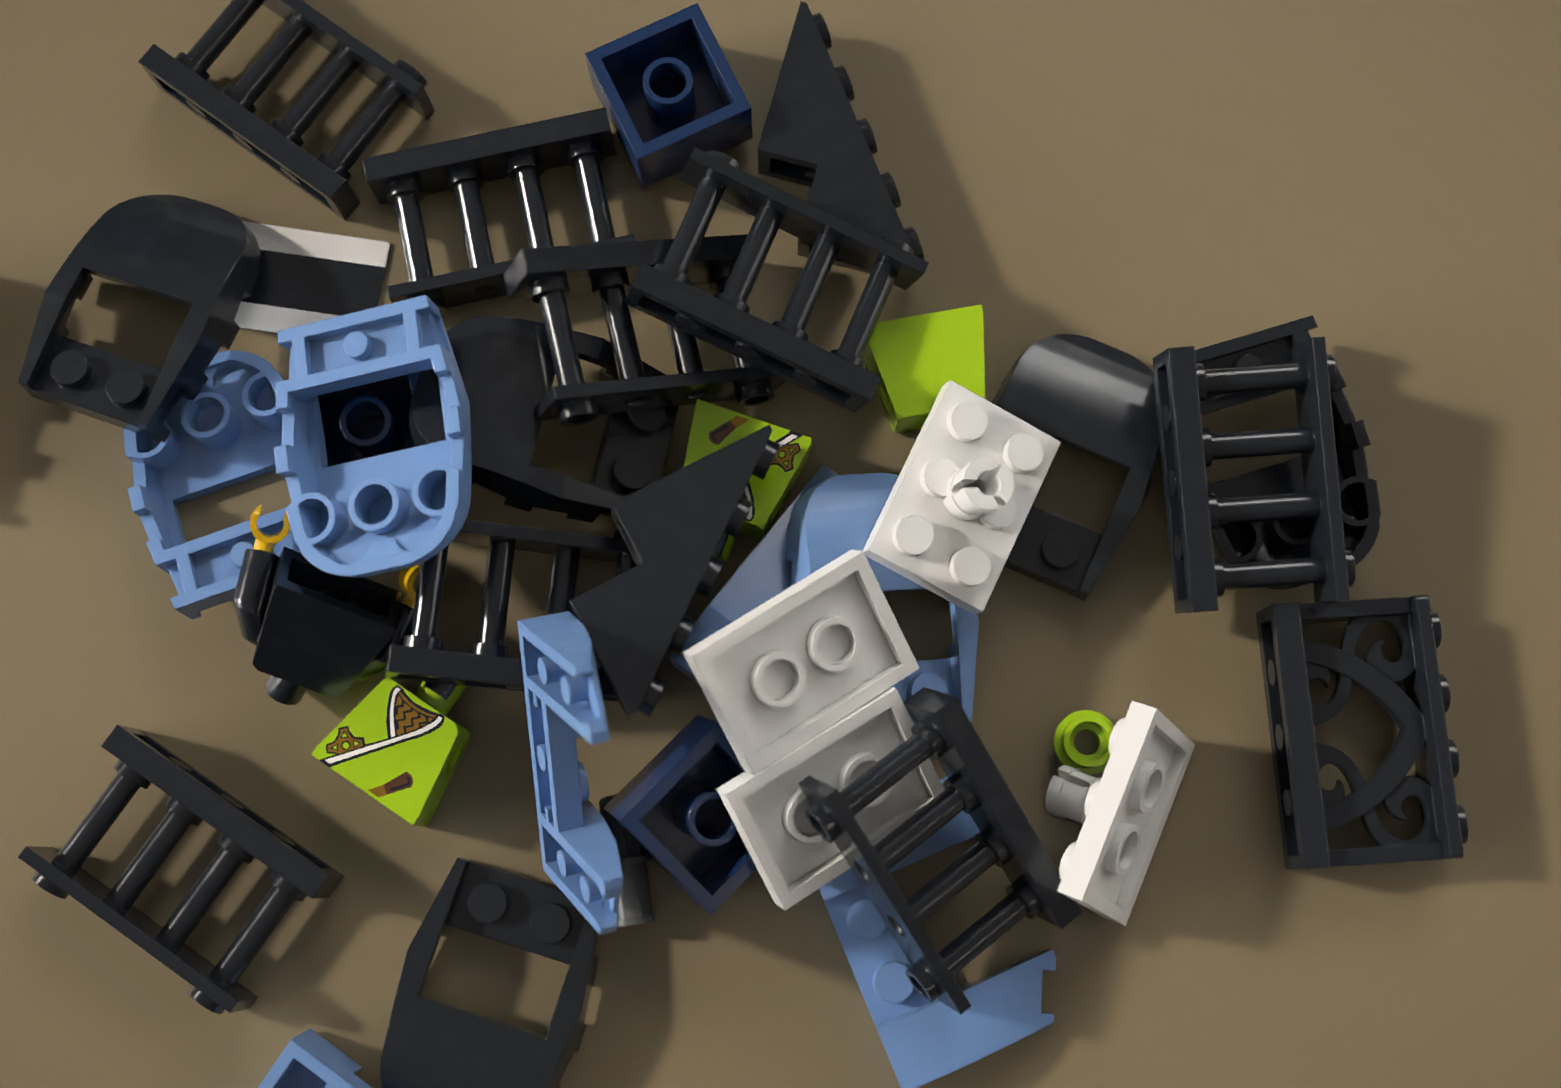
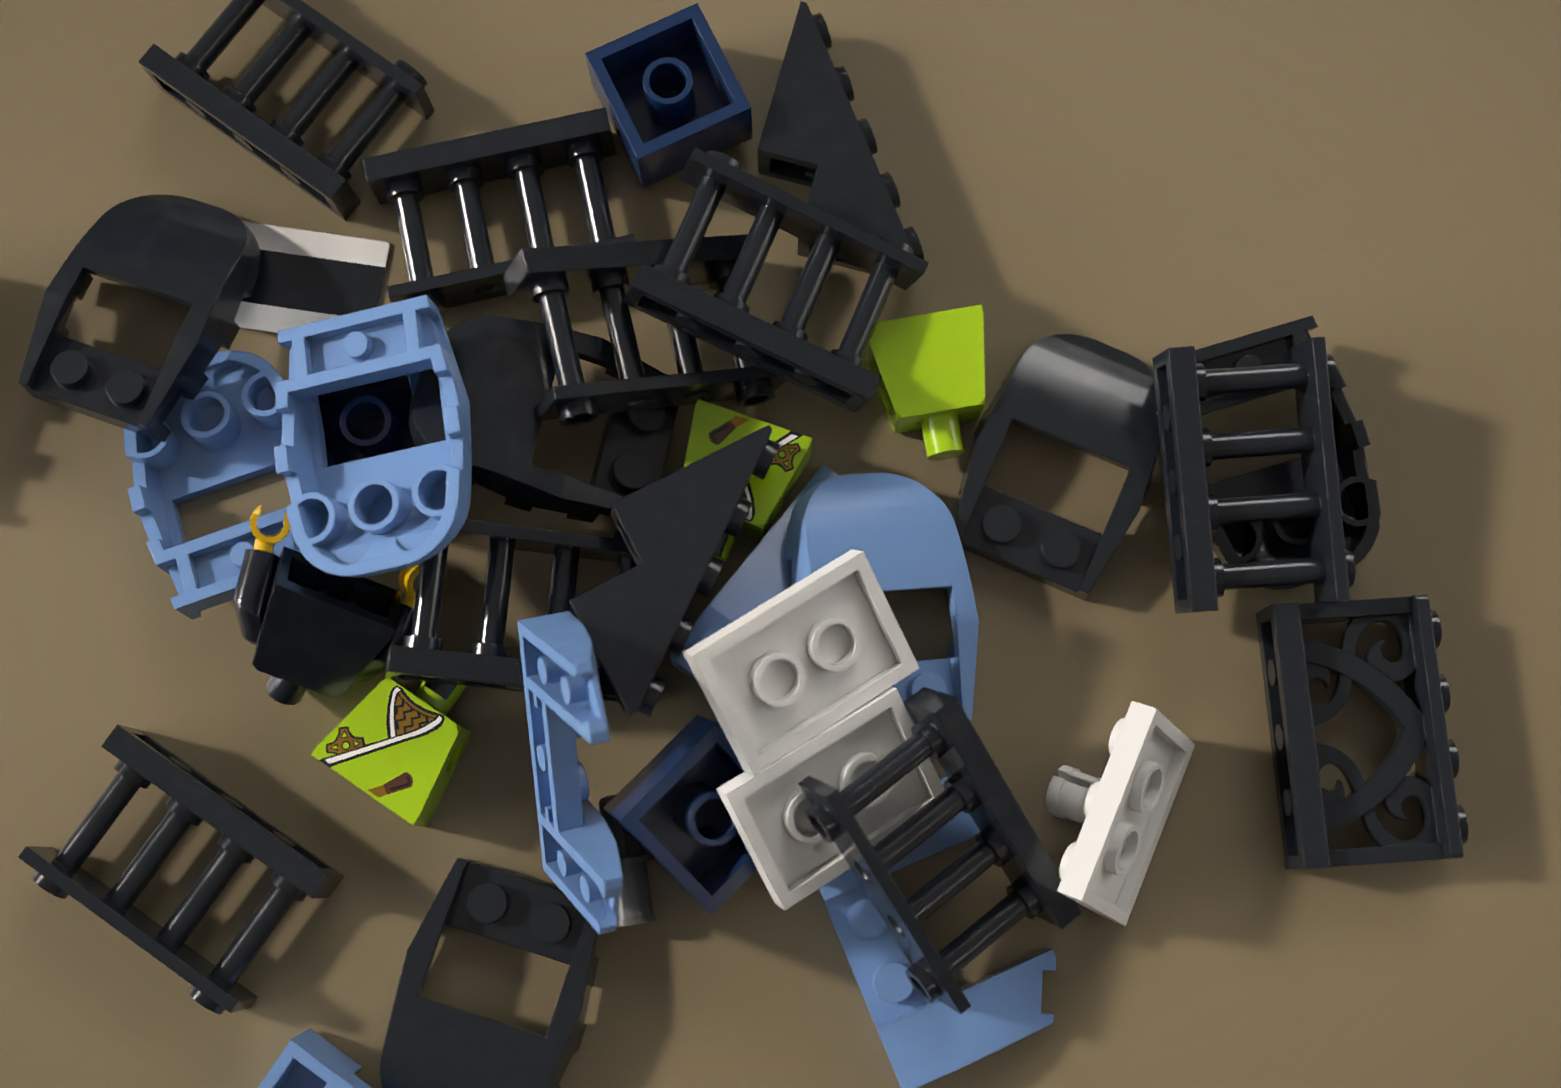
white plate [863,380,1061,615] -> none
lime plate [1053,710,1114,775] -> none

